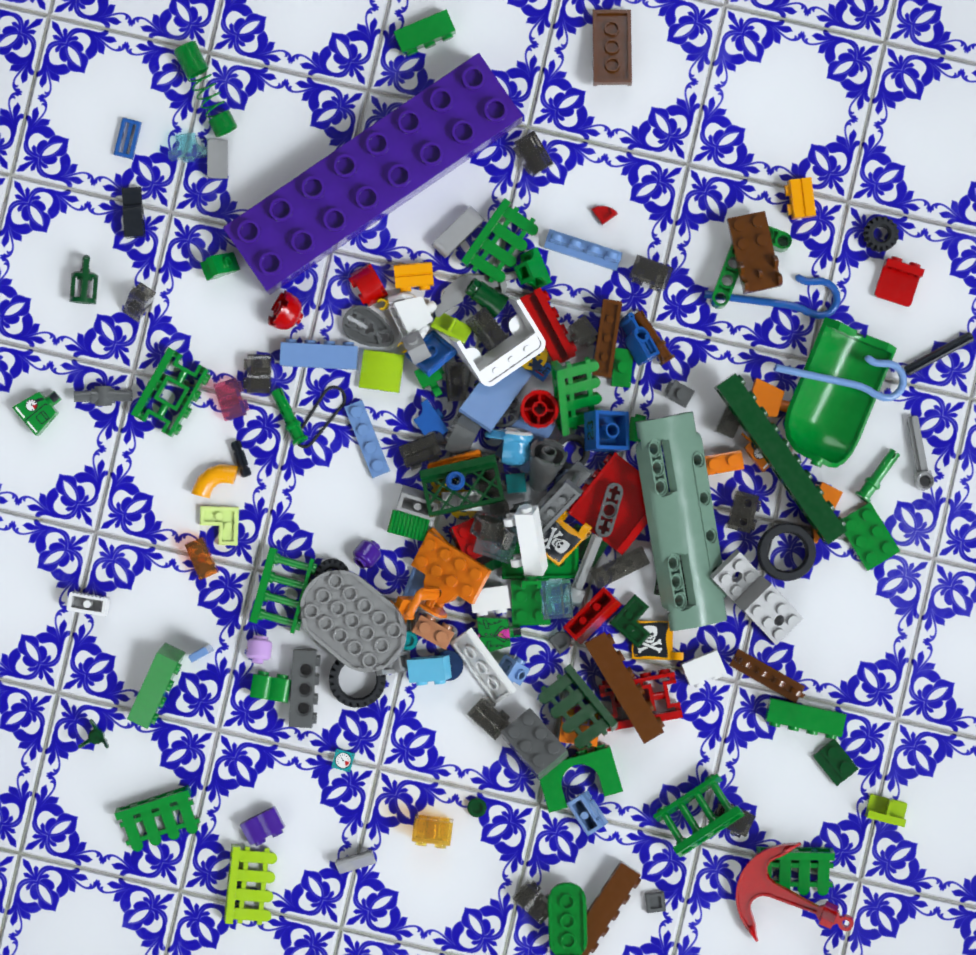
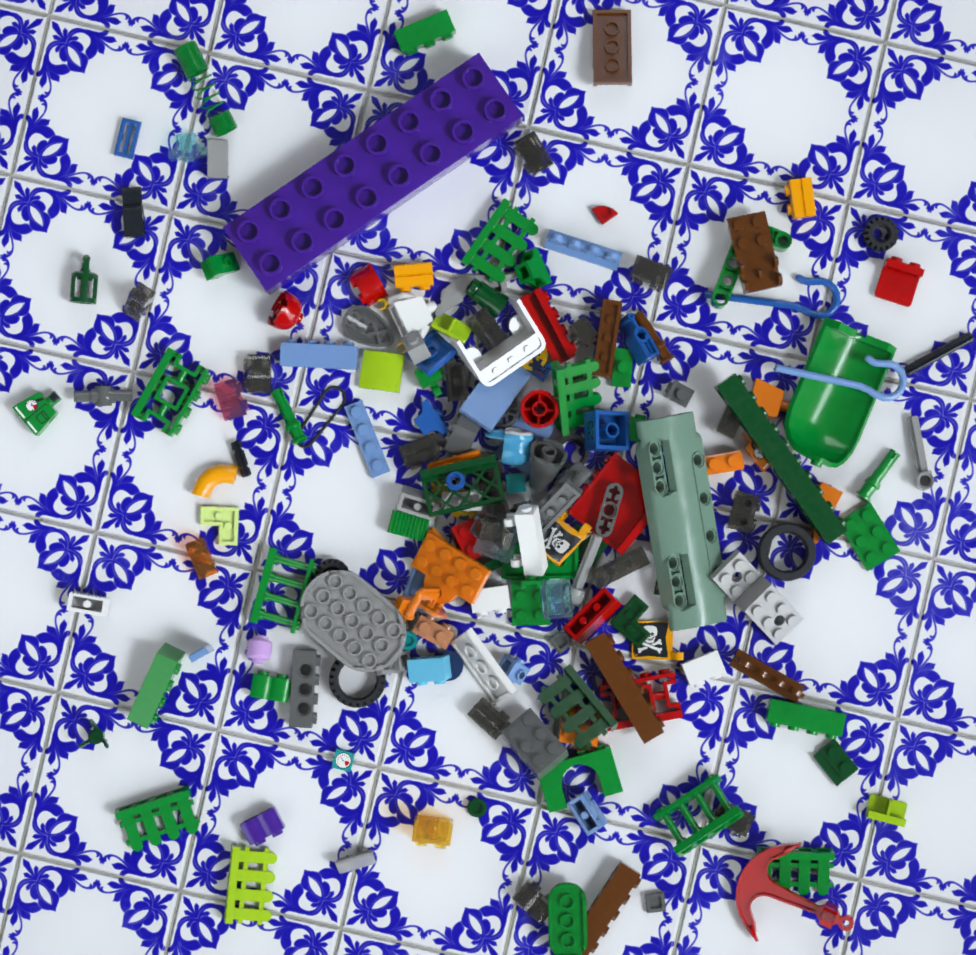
dark purple head [353,540,381,569] -> none
light grey beam [432,206,485,258] -> none
green torso [477,617,521,652] -> none

